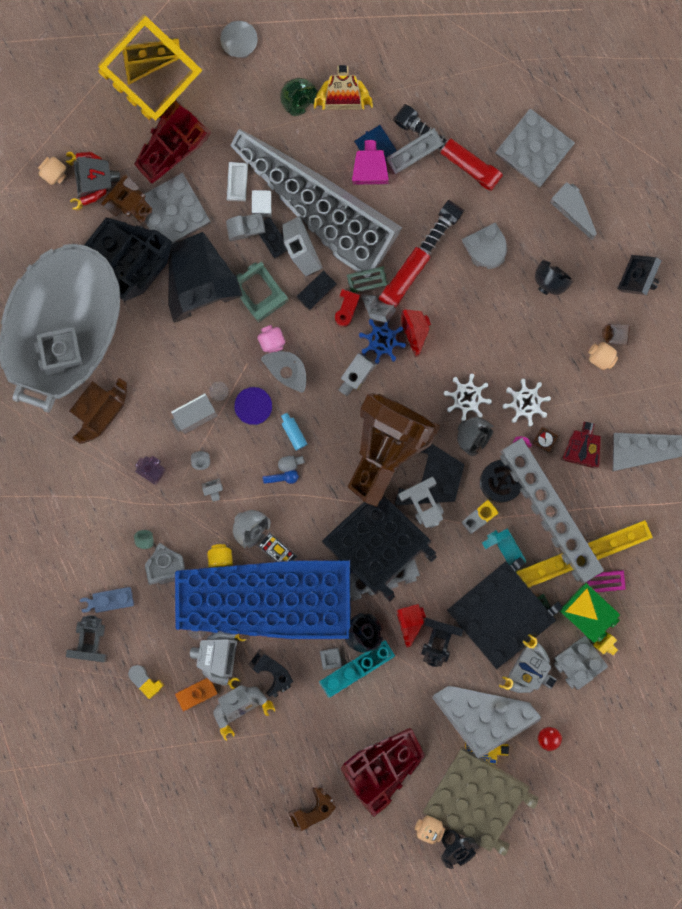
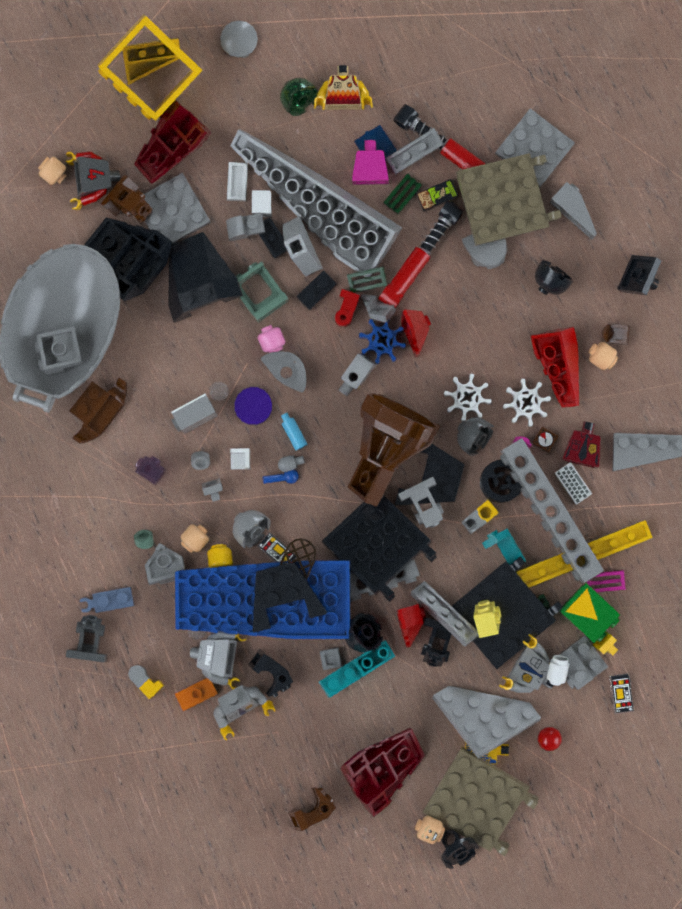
none -> light nougat head [181,524,209,553]
none -> white panel [230,448,250,470]
none -> black wing [253,561,327,633]
none -> dark brown window [280,538,317,580]
none -> dark green tile [383,173,422,215]
none -> light grey tile [410,581,479,647]
none -> tile [416,179,458,212]
none -> dark tan plate [456,153,562,246]
none -> light yellow brick [474,600,501,638]
none -> red wedge [531,327,579,408]
none -> white brick [546,655,570,686]
none -> tile [554,462,592,505]
none -> tile [609,673,634,714]

